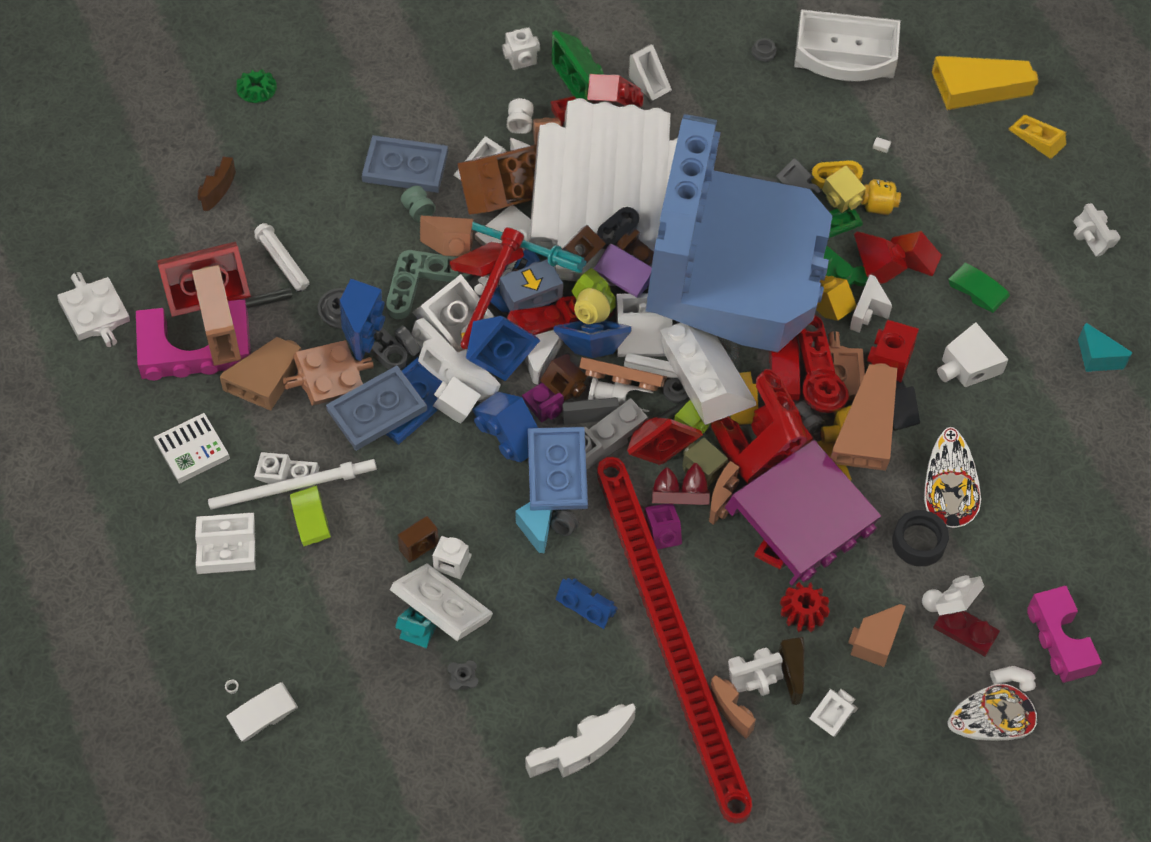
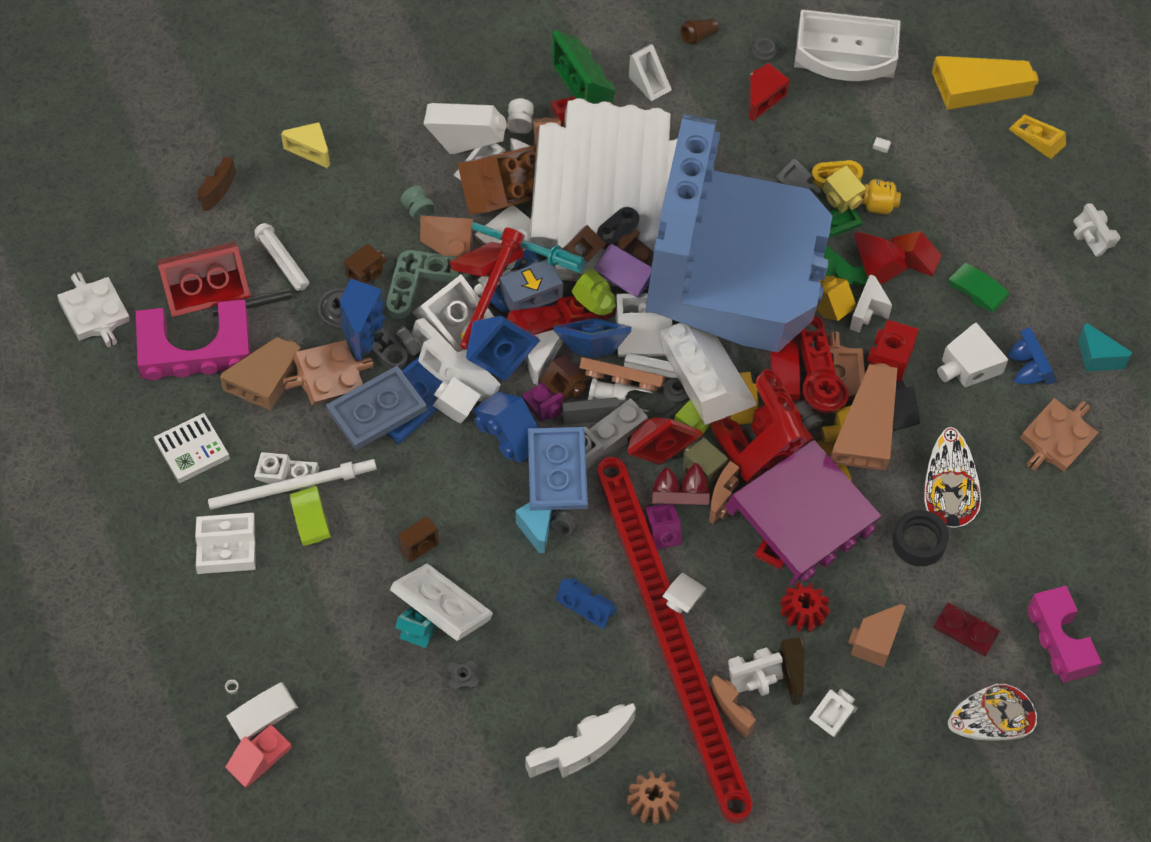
nougat slope [192,265,241,366] -> none
green gear [236,69,277,103] -> none
sand blue plate [362,135,448,193] -> none
white brick [432,536,472,579] -> none
white brick [502,28,540,70] -> none
light yellow cone [574,288,610,324] -> none
slope [587,74,644,108] -> none
white plate [922,575,984,615] -> none
white arm [990,666,1036,691] -> none
none -> coral slope [226,724,292,788]
none -> light yellow slope [281,123,330,168]
none -> reddish brown brick [344,243,387,284]
none -> white slope [424,103,507,154]
none -> nougat gear [627,770,680,826]
none -> white slope [663,573,707,613]
none -> reddish brown cone [680,18,718,45]
none -> red slope [749,63,790,121]
none -> blue tile [1008,327,1057,385]
none -> nougat plate [1020,398,1098,472]

